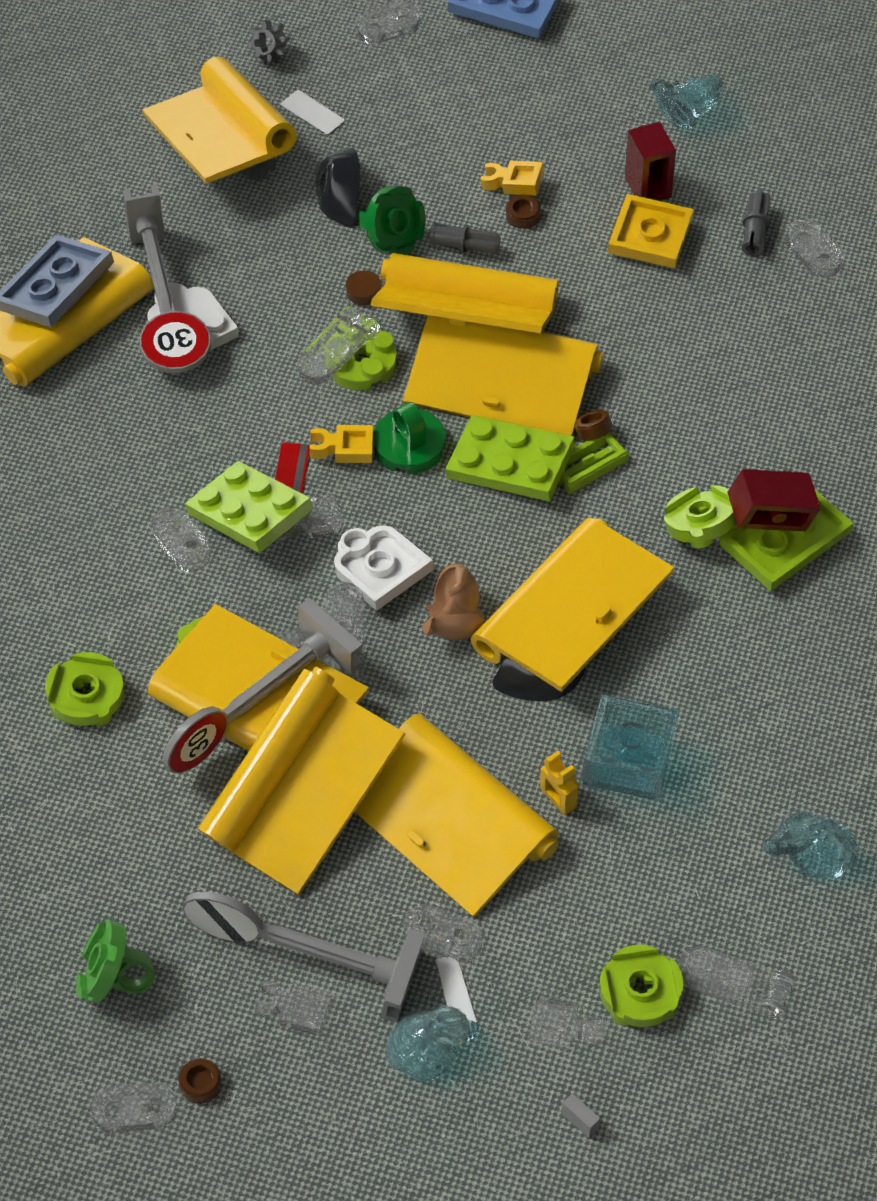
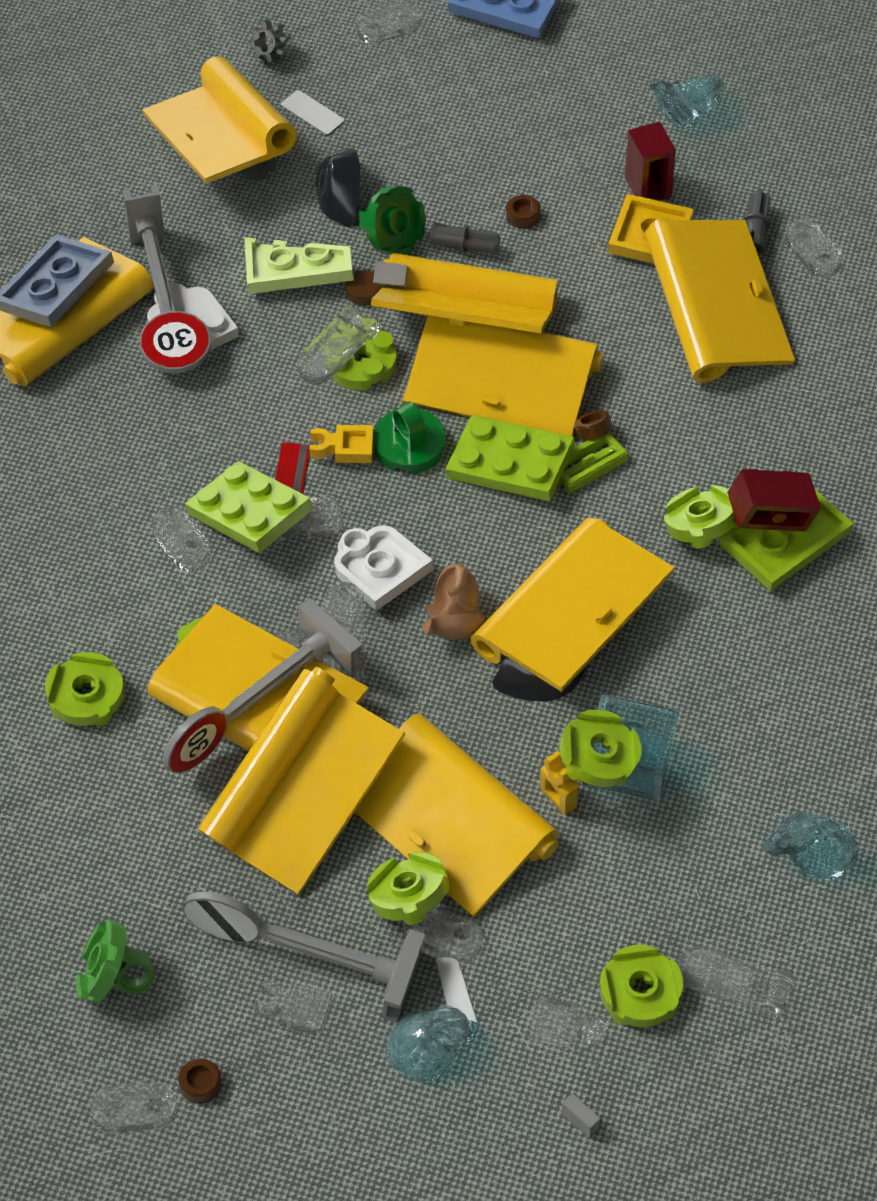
yellow plate [480,161,545,196] -> none
none -> yellowish green wing [244,237,354,294]
none -> lime plate [367,852,451,925]
none -> light grey piece [373,262,409,288]
none -> lime plate [559,709,642,787]
none -> yellow door [645,219,795,383]

